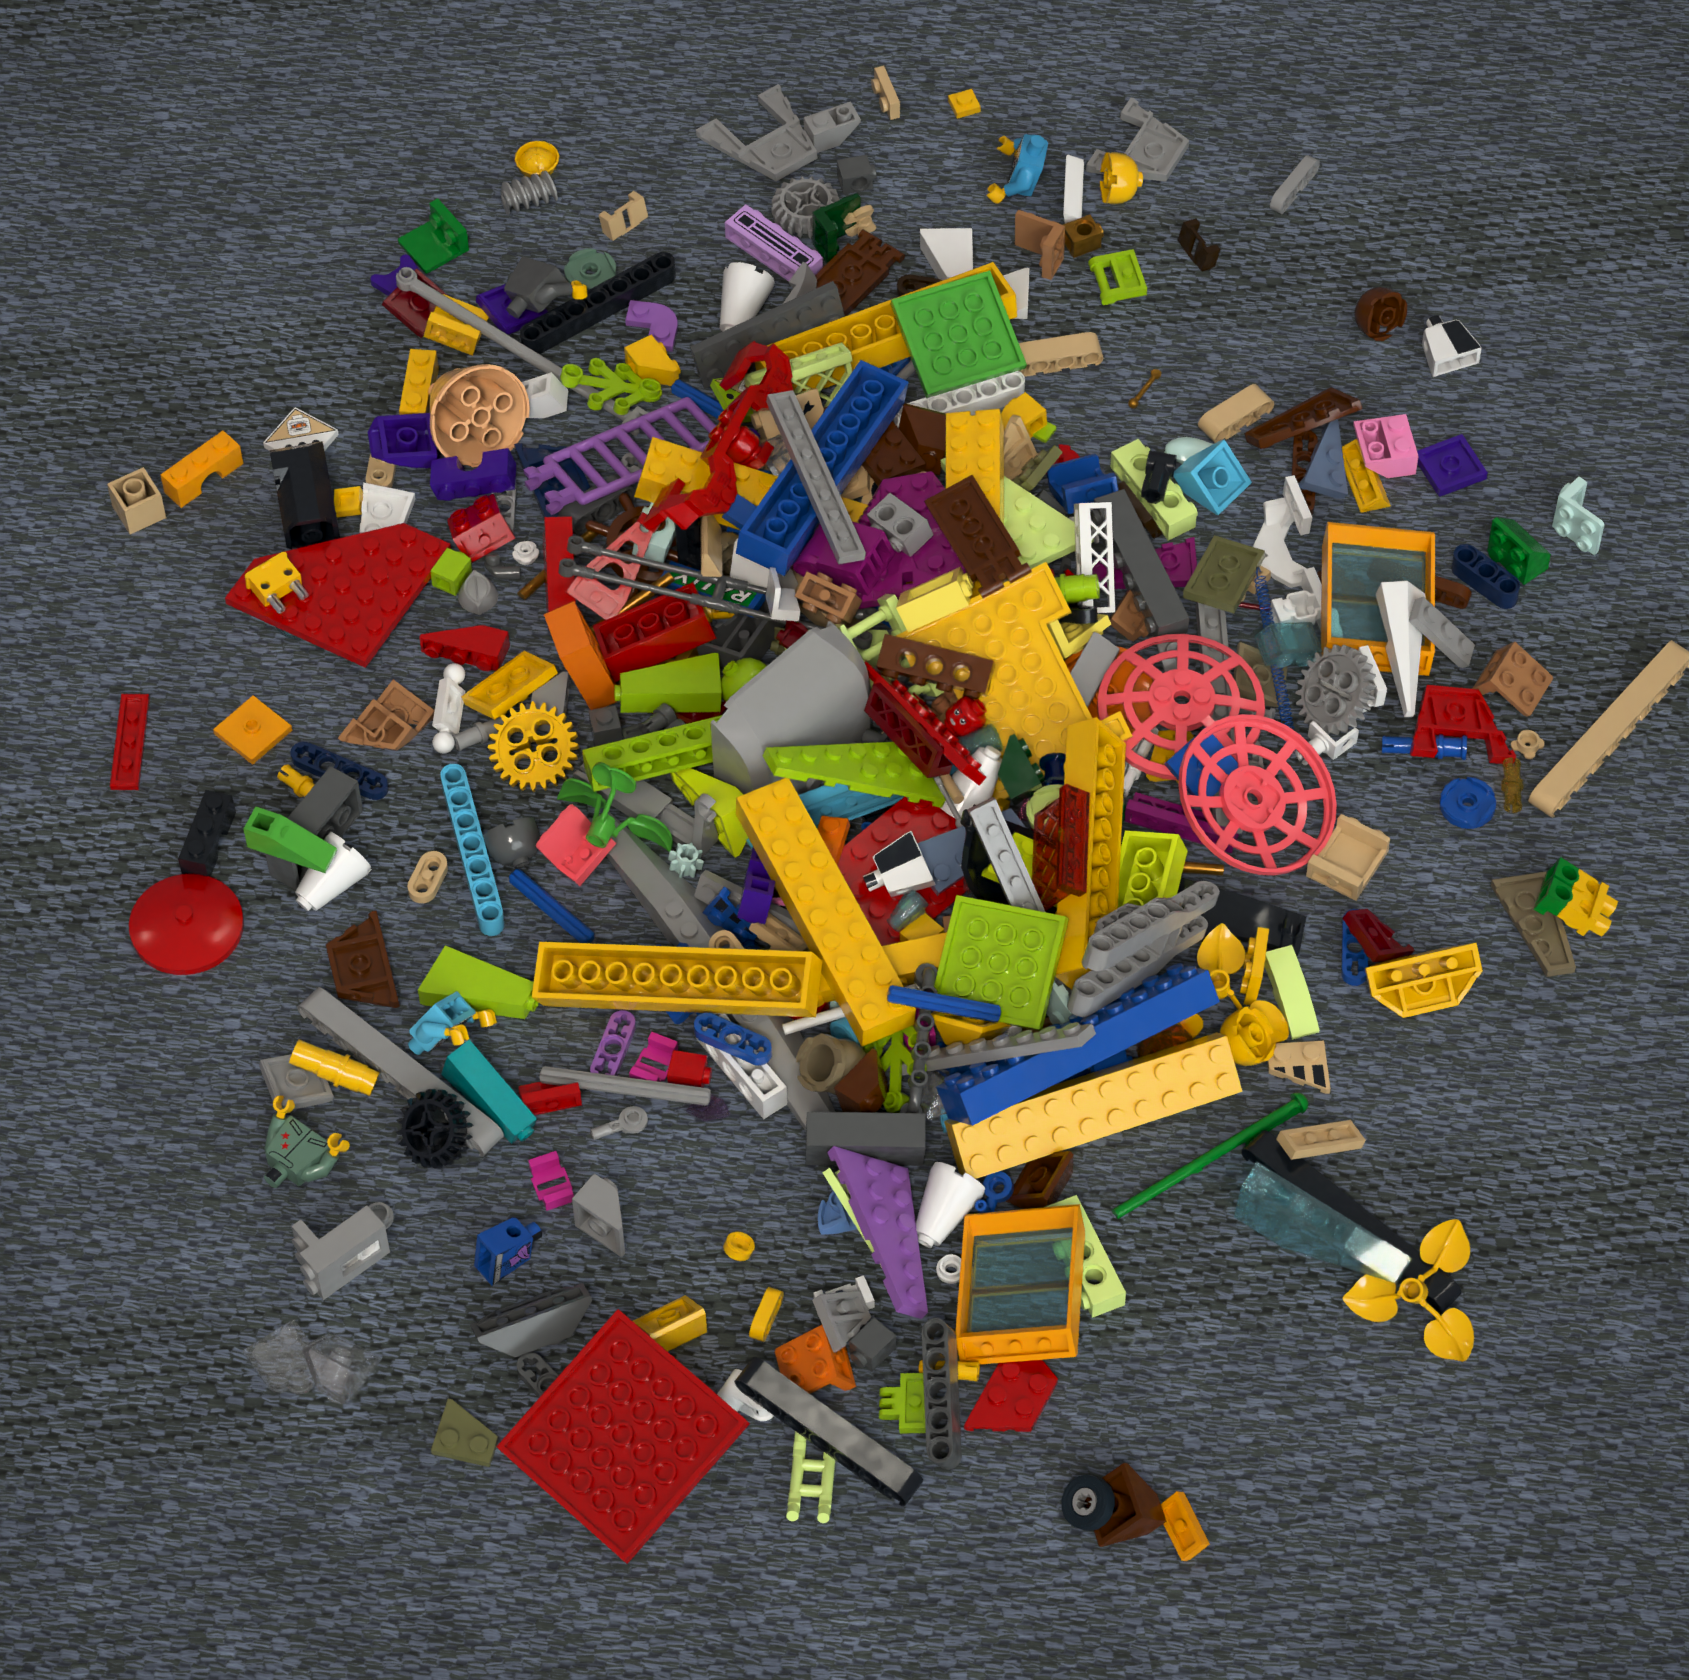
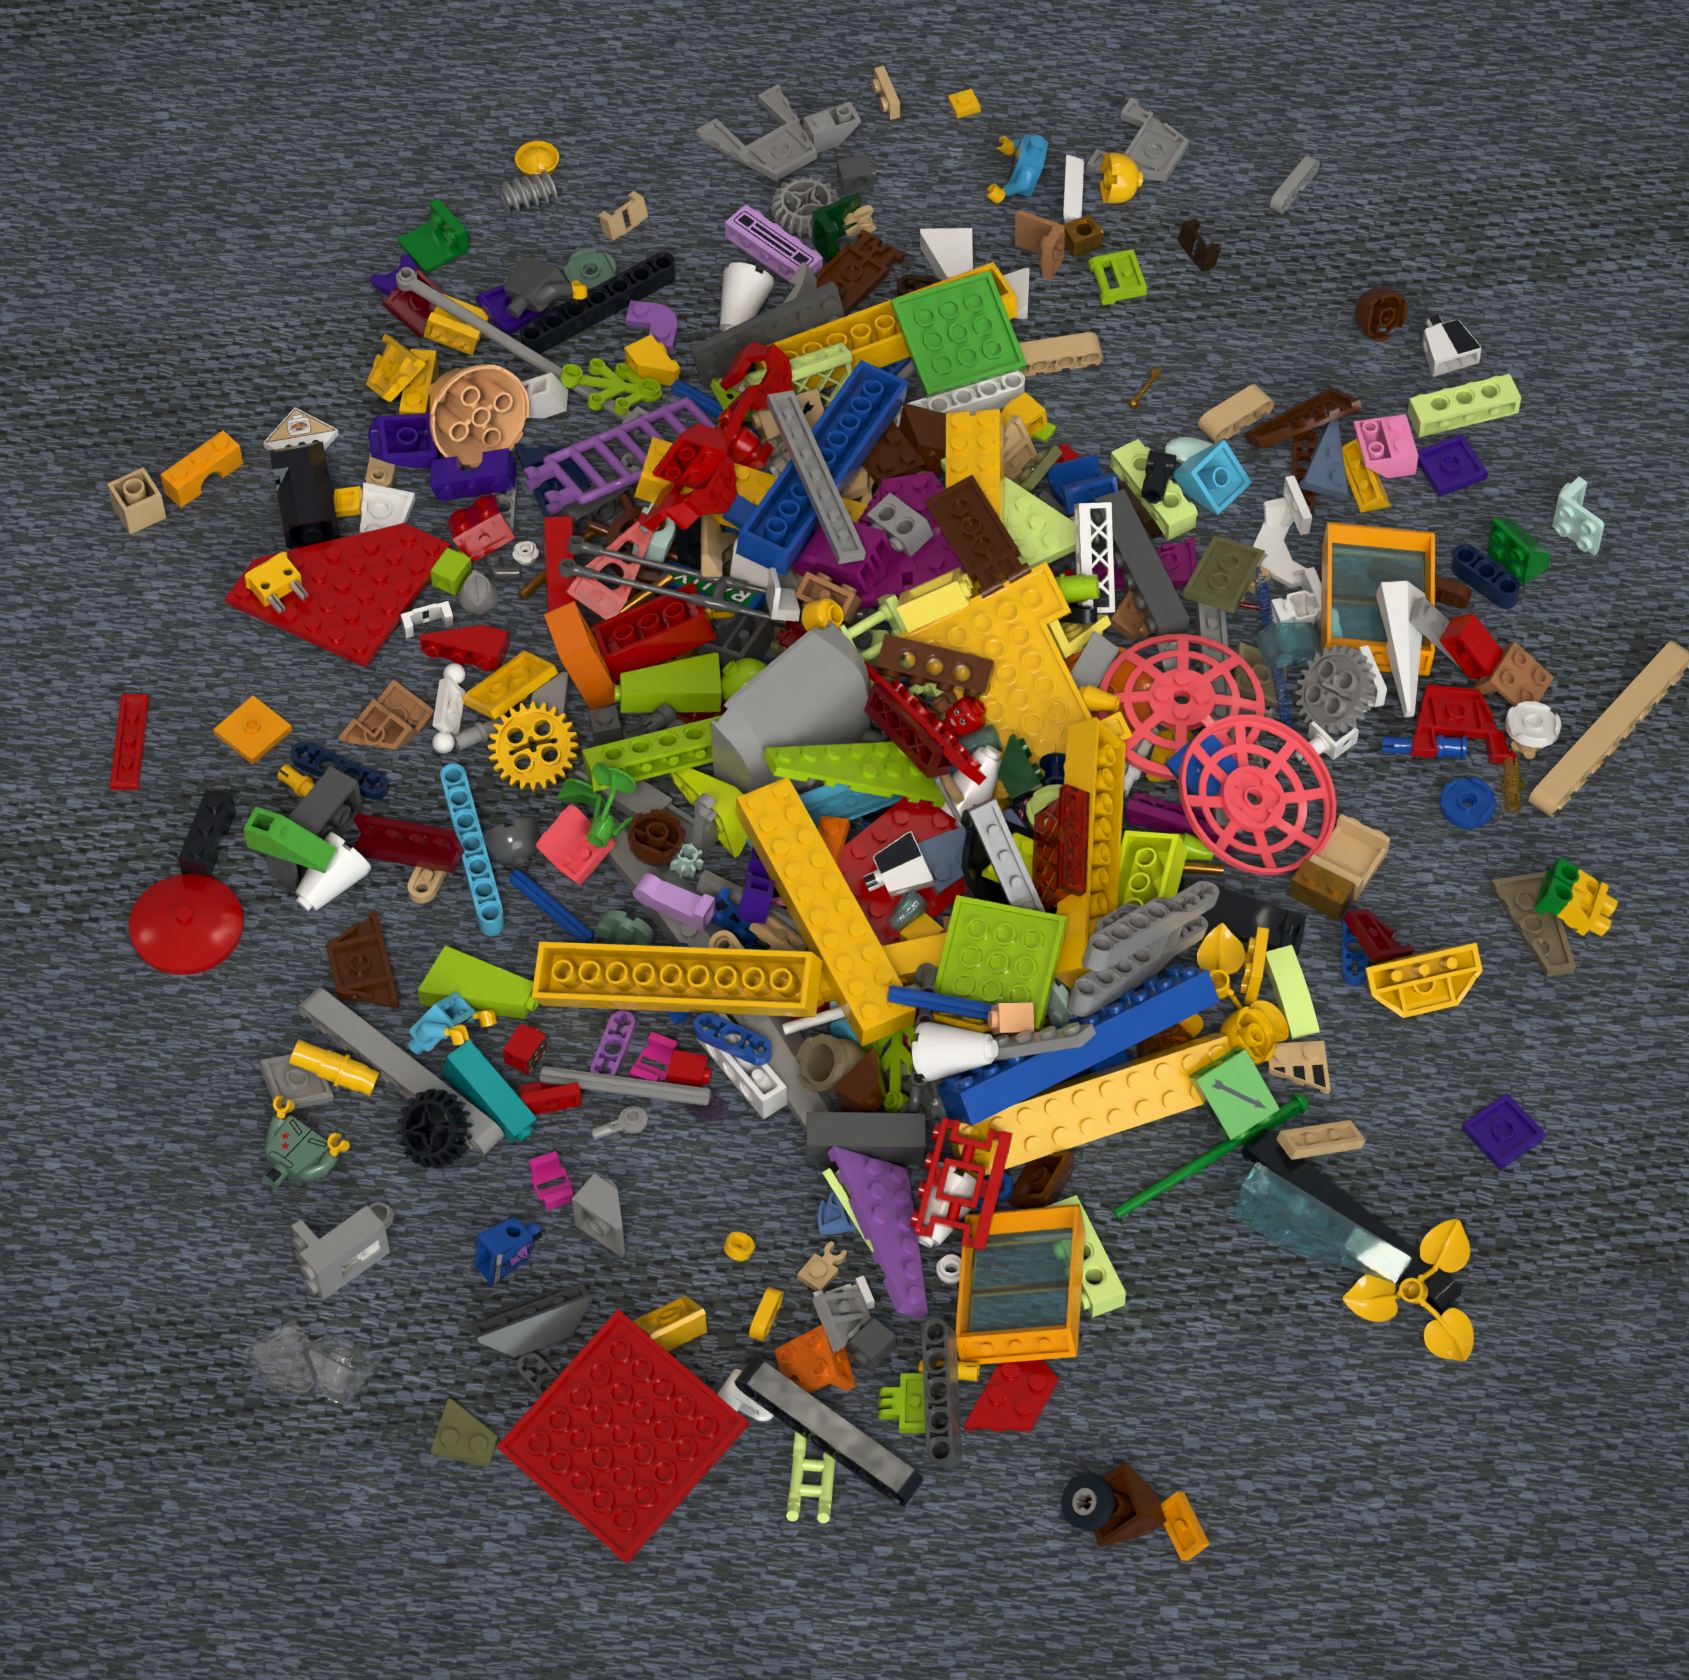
none -> dark red fence [353,813,464,873]
none -> yellow wing [366,333,426,403]
none -> white piece [401,601,453,638]
none -> red brick [503,1024,547,1075]
none -> sand green plate [595,910,654,946]
none -> reddish brown cylinder [628,809,686,866]
none -> lavender leg [633,873,716,933]
none -> red slope [652,423,728,490]
none -> tan plate [797,1241,847,1292]
none -> yellow head [801,598,843,632]
none -> red fence [910,1117,1013,1252]
none -> white cone [912,1022,998,1081]
none -> light nougat brick [988,1002,1035,1035]
none -> yellow cone [1079,684,1120,712]
none -> lime cone [1177,832,1214,861]
none -> bright green brick [1189,1046,1280,1140]
none -> pearl gold brick [1289,859,1355,921]
none -> yellowish green brick [1407,374,1521,438]
none -> red brick [1439,613,1504,680]
none -> dark purple plate [1461,1093,1546,1170]
none -> white tile [1505,701,1562,748]

